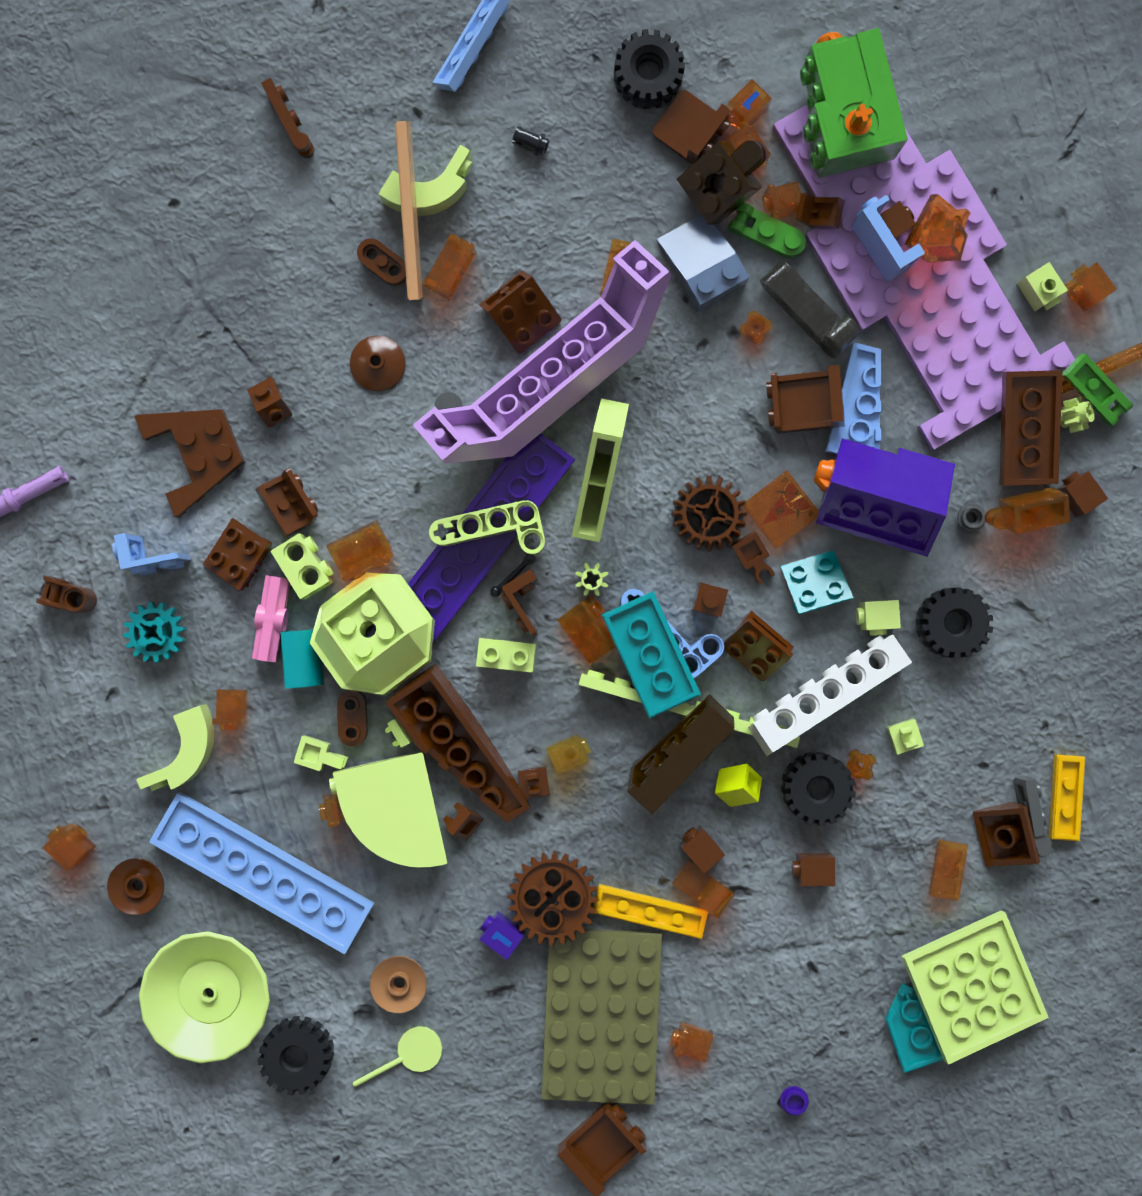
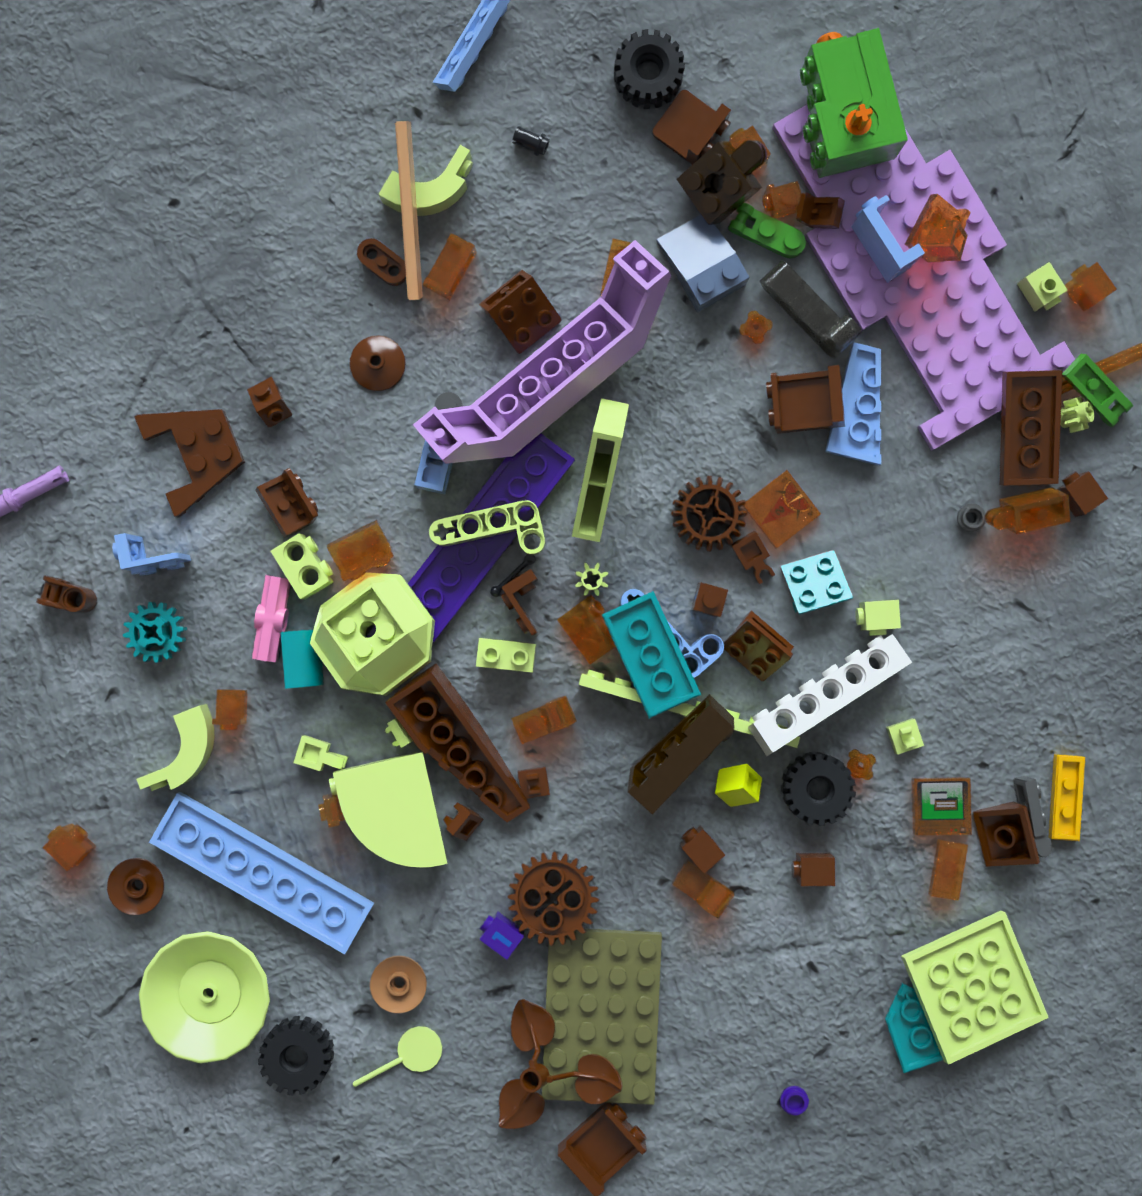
reddish brown hinge [203,518,272,591] -> none
reddish brown plate [261,78,315,158] -> none
reddish brown plate [337,690,368,747] -> none
clear yellow brick [546,733,591,775] -> none
yellow tile [593,884,708,939] -> none
clear orange bracket [670,1022,714,1062] -> none
clear orange brick [727,79,772,132] -> none
dark purple piece [813,438,955,557] -> none
reddish brown brick [880,201,916,241] -> none
black tyre [916,587,994,658] -> none
none -> light blue brick [415,440,453,495]
none -> reddish brown plant [499,999,623,1129]
none -> clear orange plate [511,695,577,744]
none -> tile [912,777,972,835]

